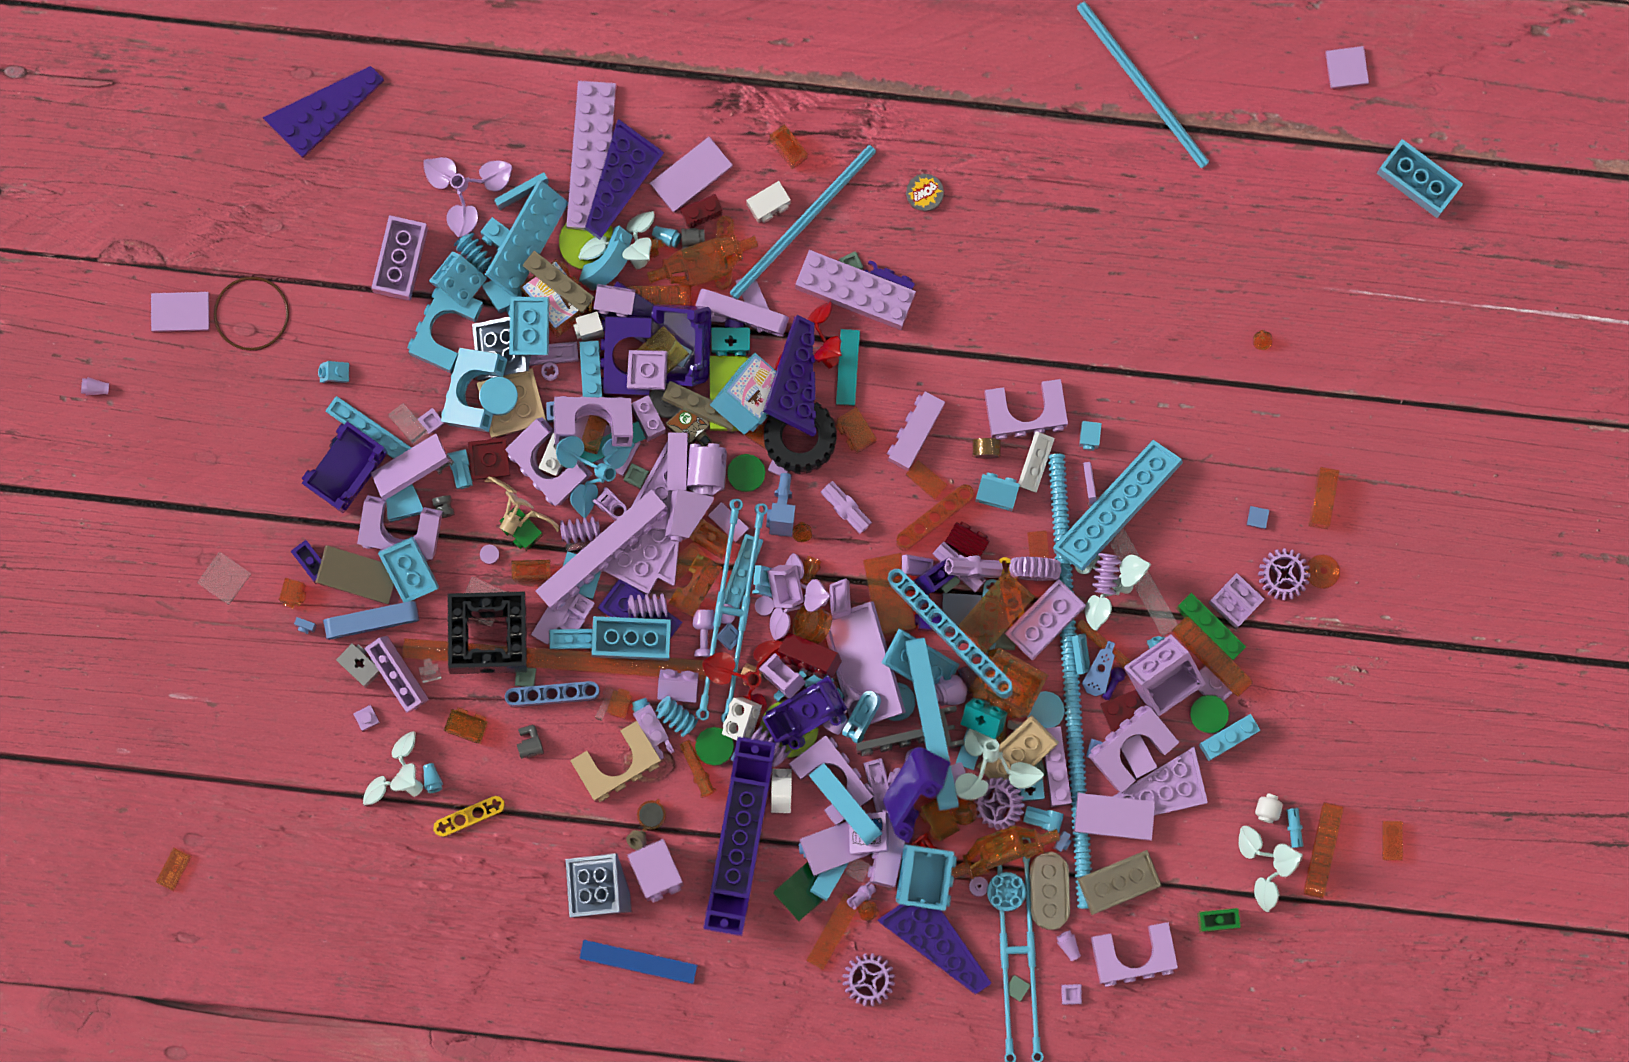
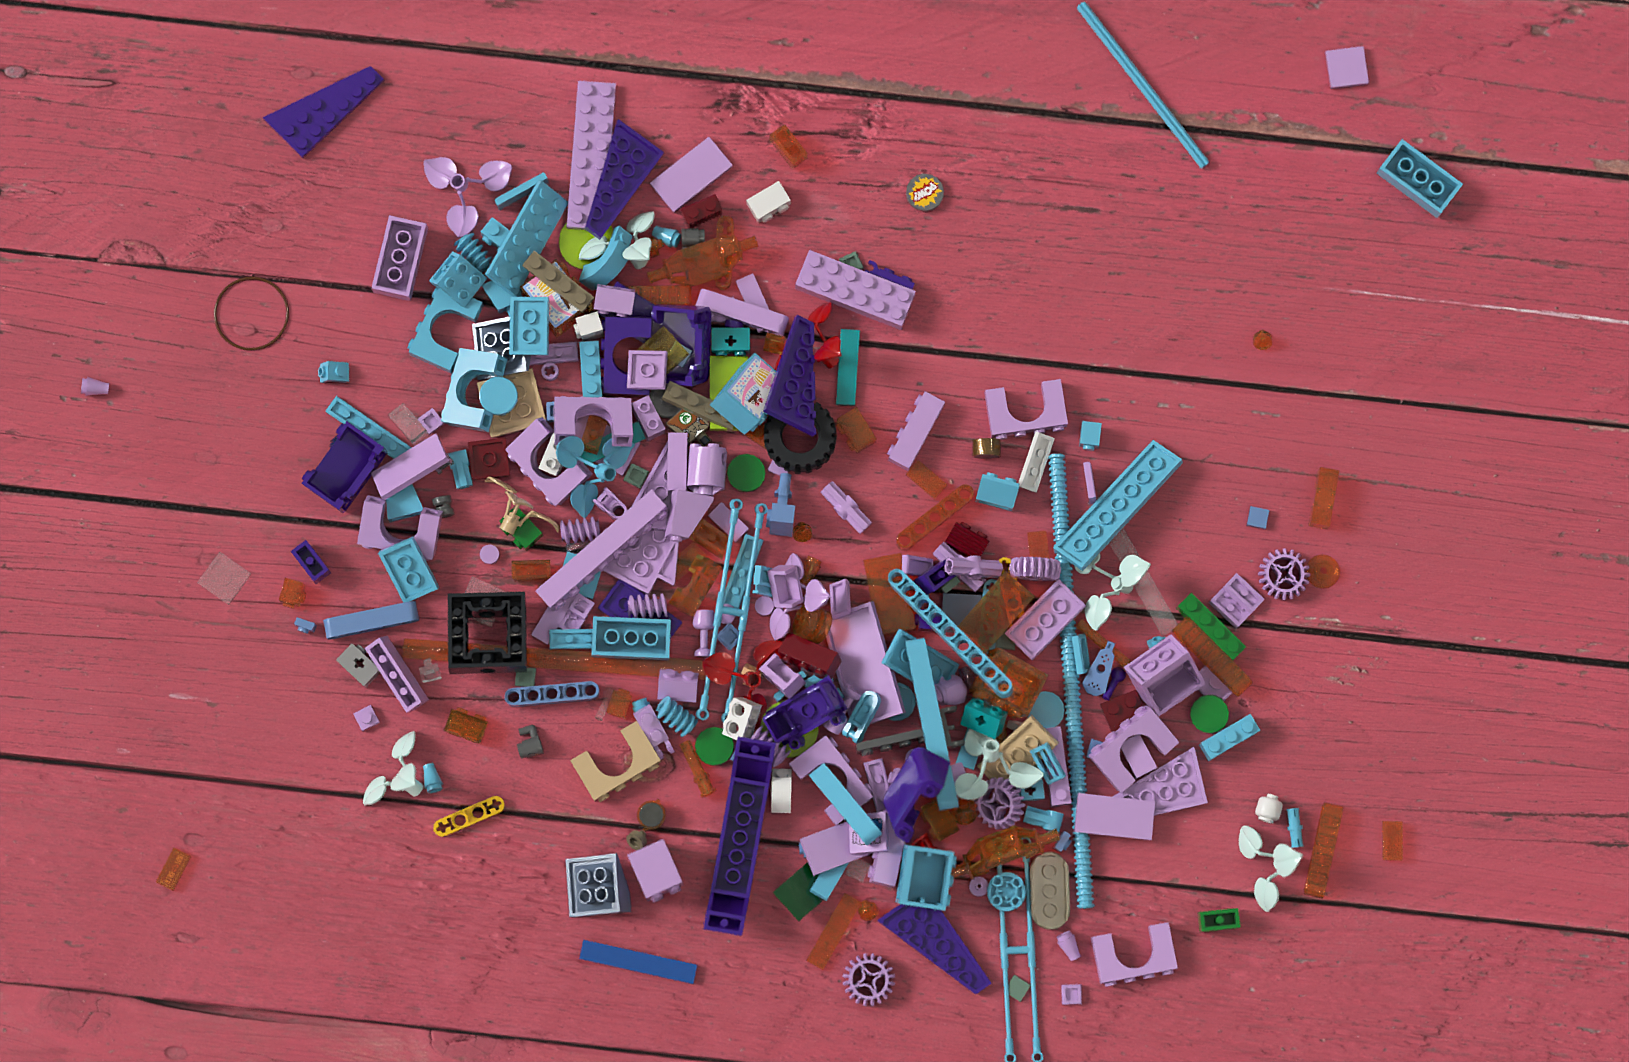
lavender tile [151,292,209,332] -> none
dark tan tile [315,545,394,604] -> none
medium azure axle [730,145,876,299] -> none
lavender pin [847,882,876,909] -> none
dark tan tile [1077,850,1162,915] -> none
lavender piece [1092,553,1122,595] -> none
none -> clear orange plate [763,332,785,355]
none -> medium azure tile [1030,742,1066,785]

